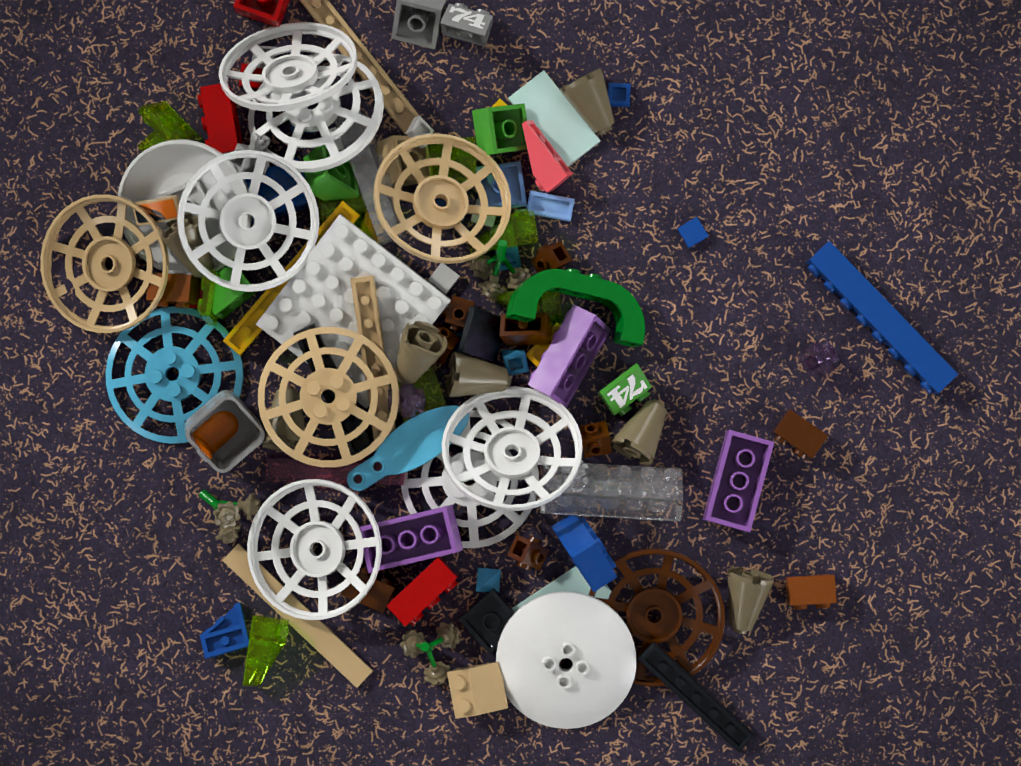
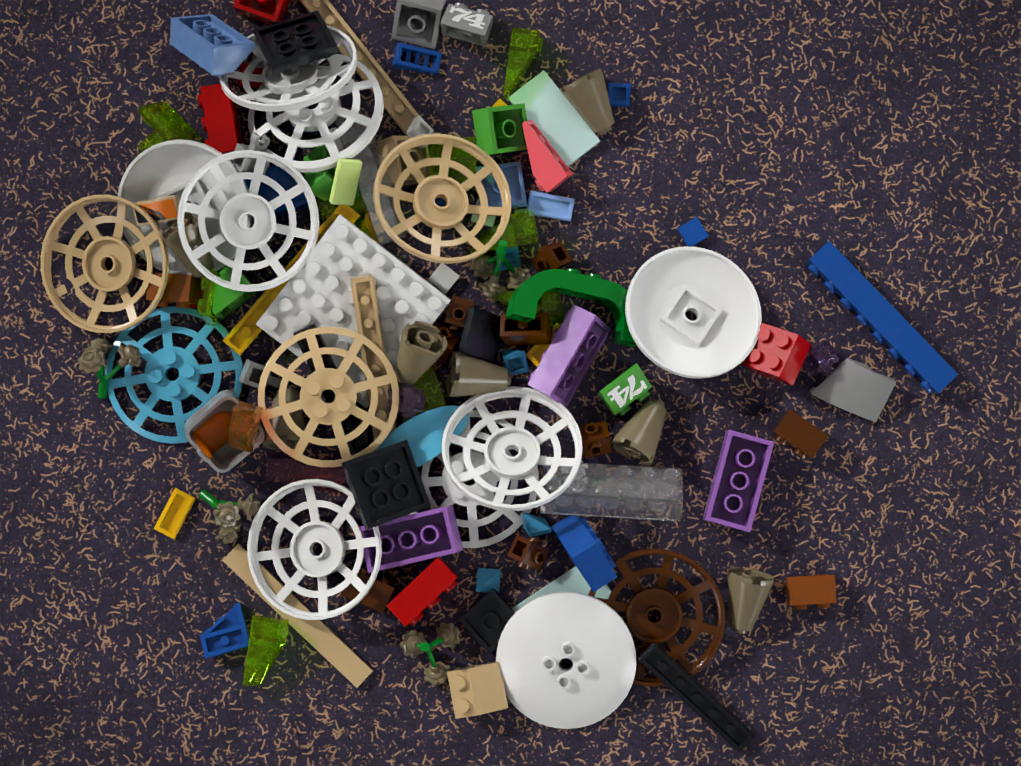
none -> dark tan plant [78,338,142,399]
none -> yellow tile [154,488,196,539]
none -> medium blue slope [170,14,255,77]
none -> clear orange slope [228,401,263,453]
none -> light grey brick [239,359,282,388]
none -> black plate [253,10,339,74]
none -> yellowish green tile [329,158,363,205]
none -> black plate [341,440,431,530]
none -> blue slope [392,42,442,75]
none -> clear neon green slope [503,27,543,99]
none -> dark azure slope [522,513,552,537]
none -> white dish [625,246,762,379]
none -> red brick [743,323,811,386]
none -> light grey slope [810,358,896,422]

